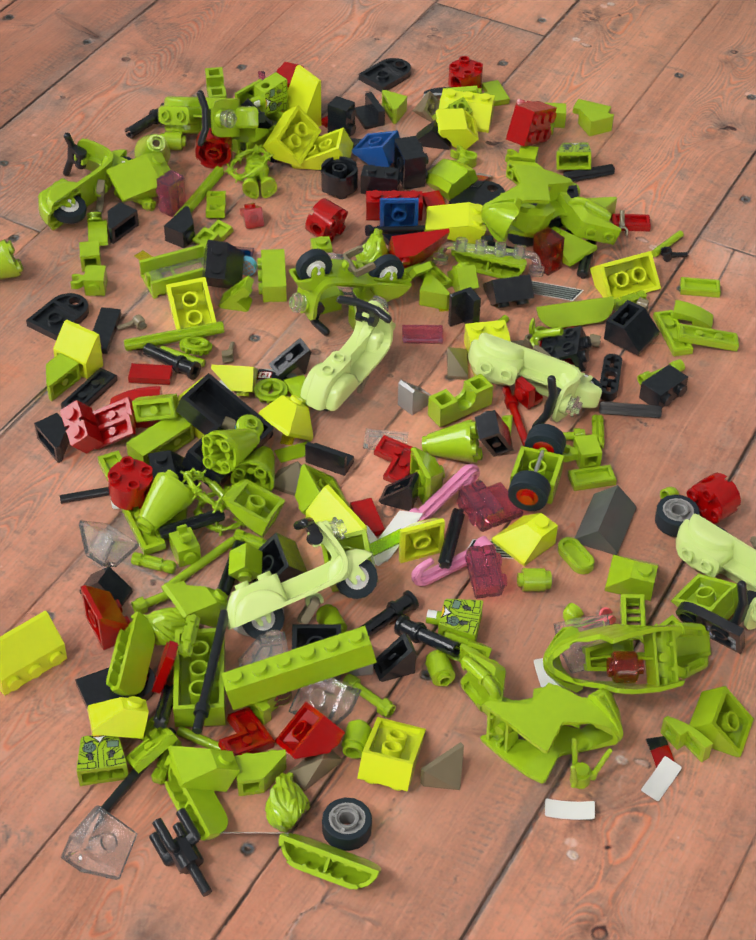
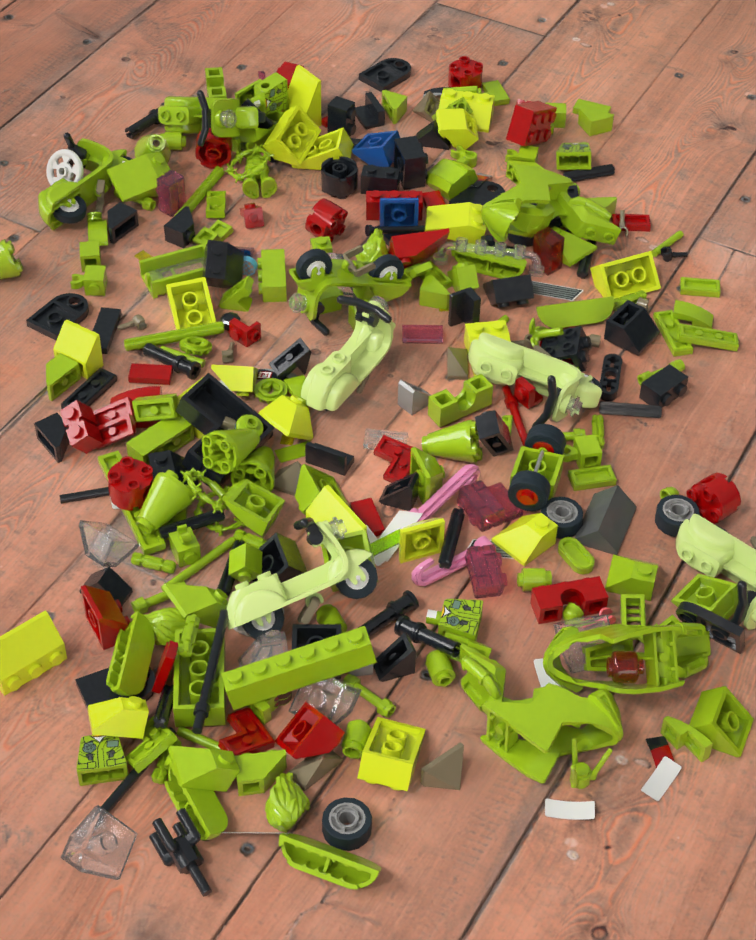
none -> white plate [46,149,84,185]
none -> black tile [220,312,240,331]
none -> red bracket [229,318,261,347]
none -> red arch [530,576,609,624]
none -> wheel [541,497,583,539]

